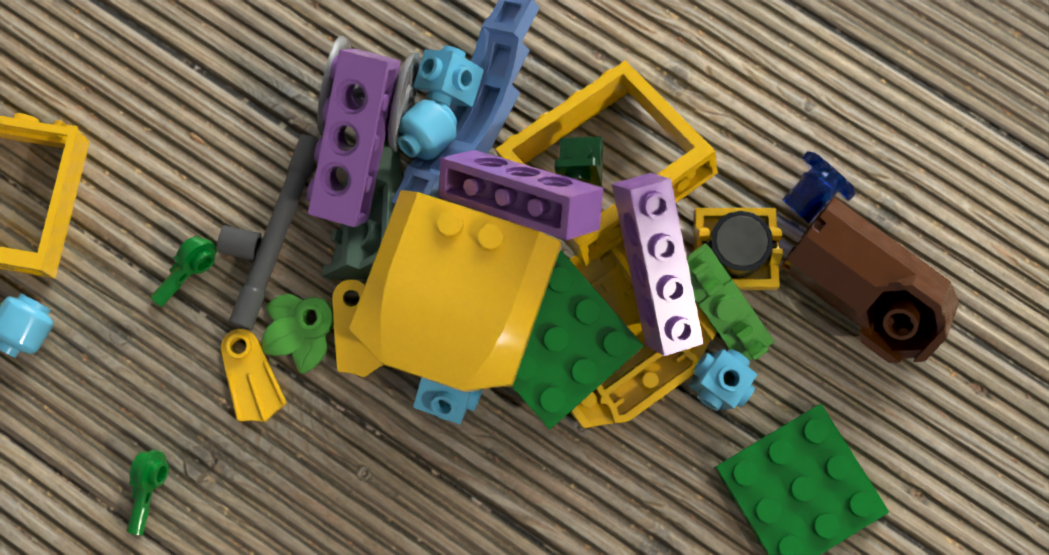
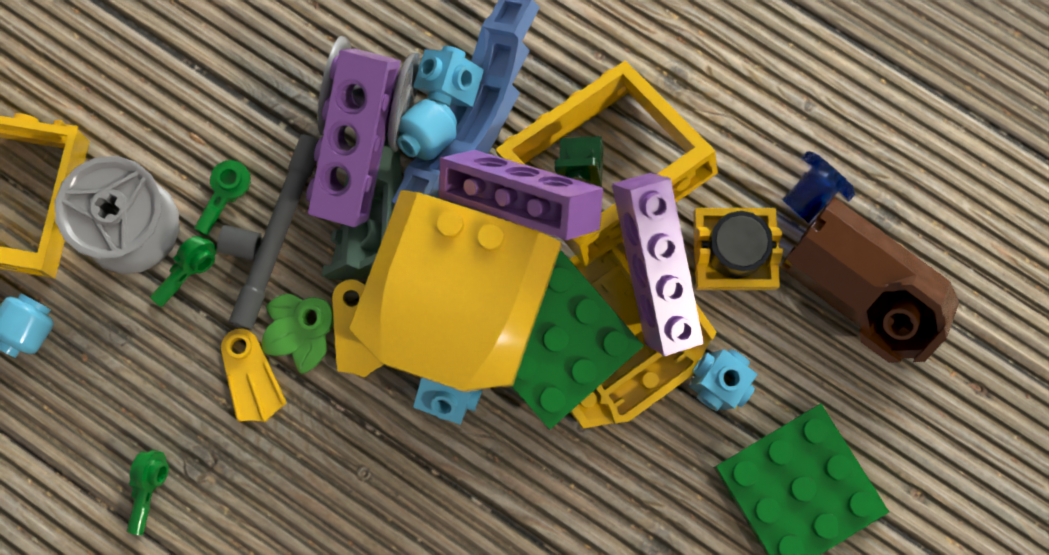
bright green plate [686,243,775,361] -> none
none -> light grey piece [55,156,180,274]
none -> green plate [193,160,251,236]

